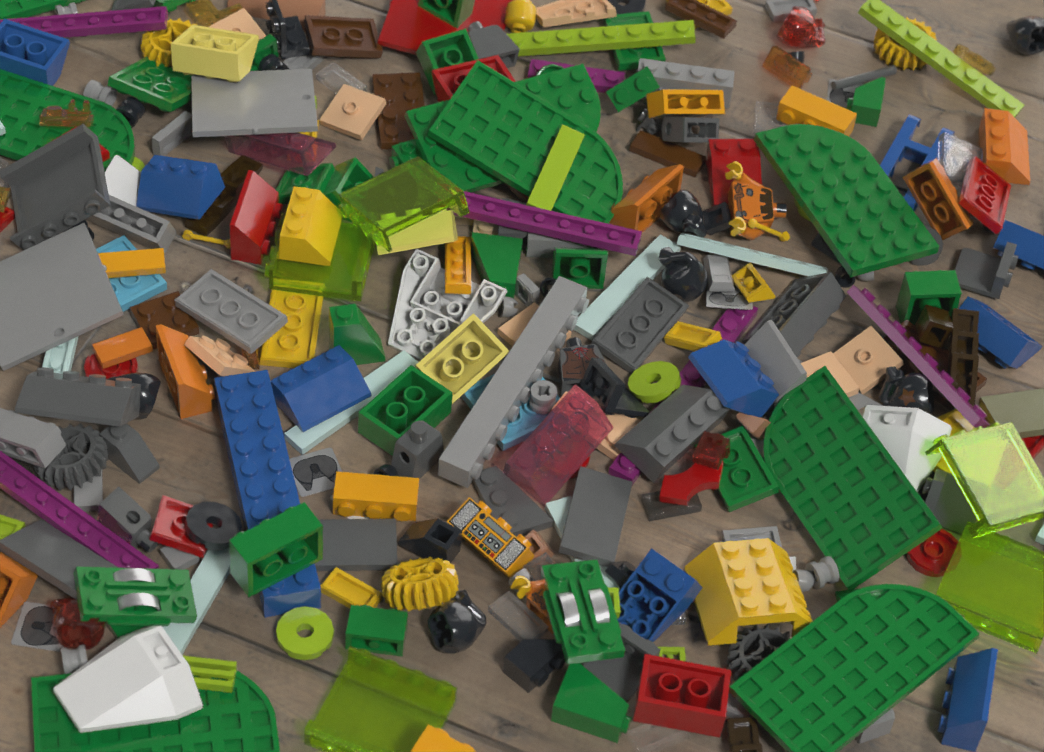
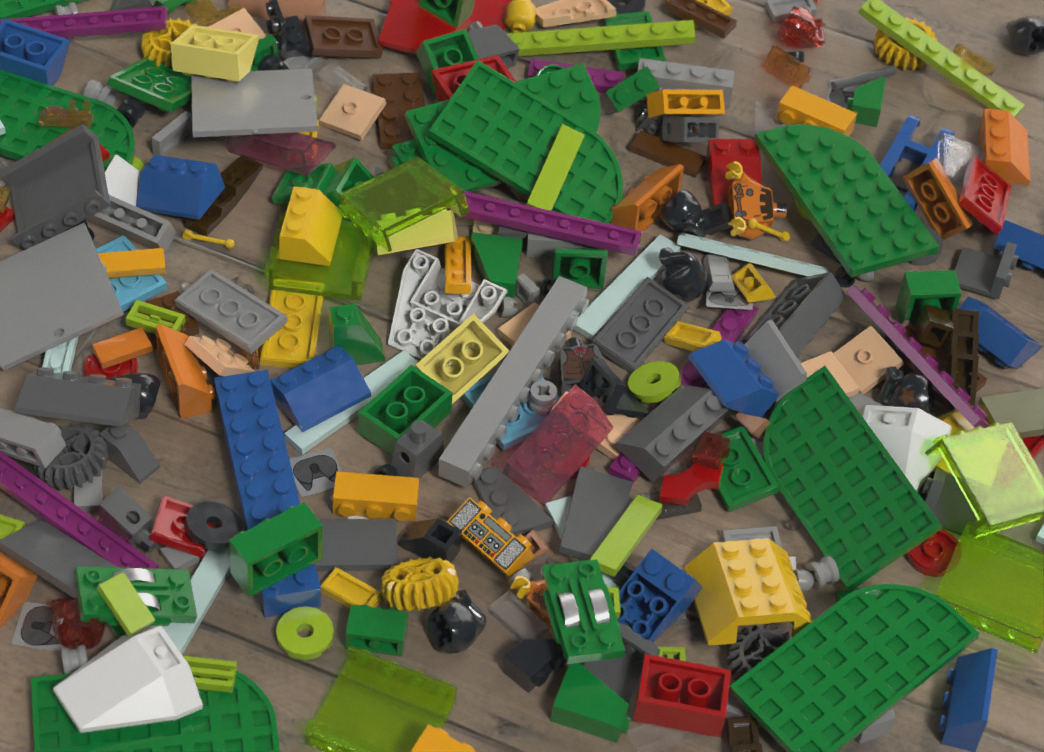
red slope [230,170,283,265] -> none
none -> lime tile [97,572,155,637]
none -> lime tile [125,300,186,334]
none -> lime tile [590,495,662,577]

